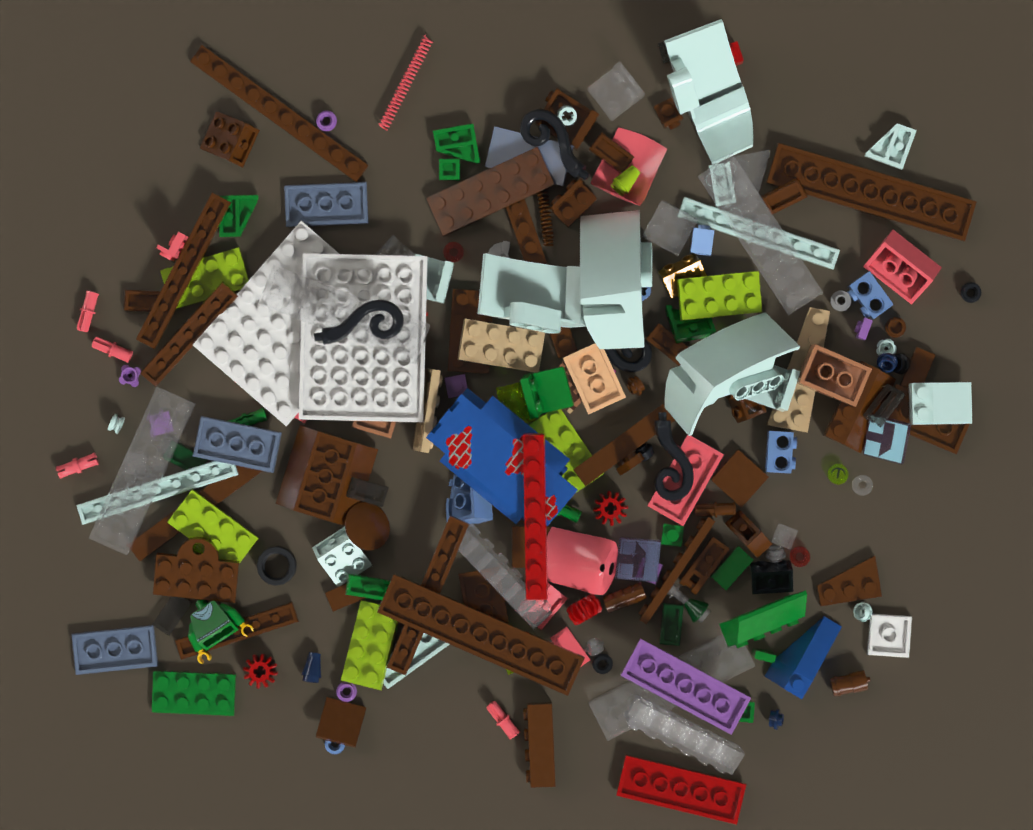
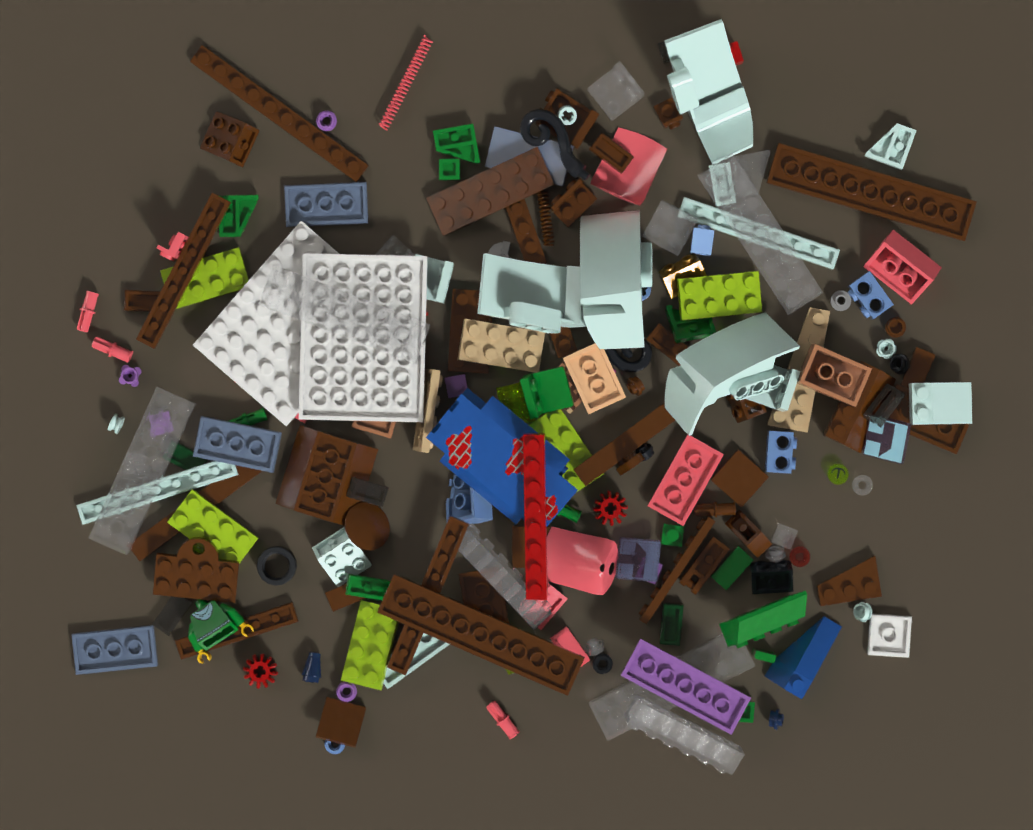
coral pin [56,452,99,479] -> none
reddish brown plate [140,281,238,387] -> none
green plate [152,671,236,716] -> none
black plant [314,300,404,345] -> none
clear red plate [443,242,464,262] -> none
reddish brown brick [523,702,556,788] -> none
red gear [566,594,603,625] -> none
reddish brown axle [602,582,647,614] -> none
lime cone [611,165,641,196] -> none
red plate [616,755,746,825] -> none
black plant [654,412,694,501] -> none
piece [667,584,711,623] -> none
reddish brown tile [761,178,808,215] -> none
reddish brown piece [830,670,871,697] -> none
medium lavender plate [854,318,873,340] -> none
dark blue plate [877,353,898,373] -> none
black plate [960,282,981,303] -> none

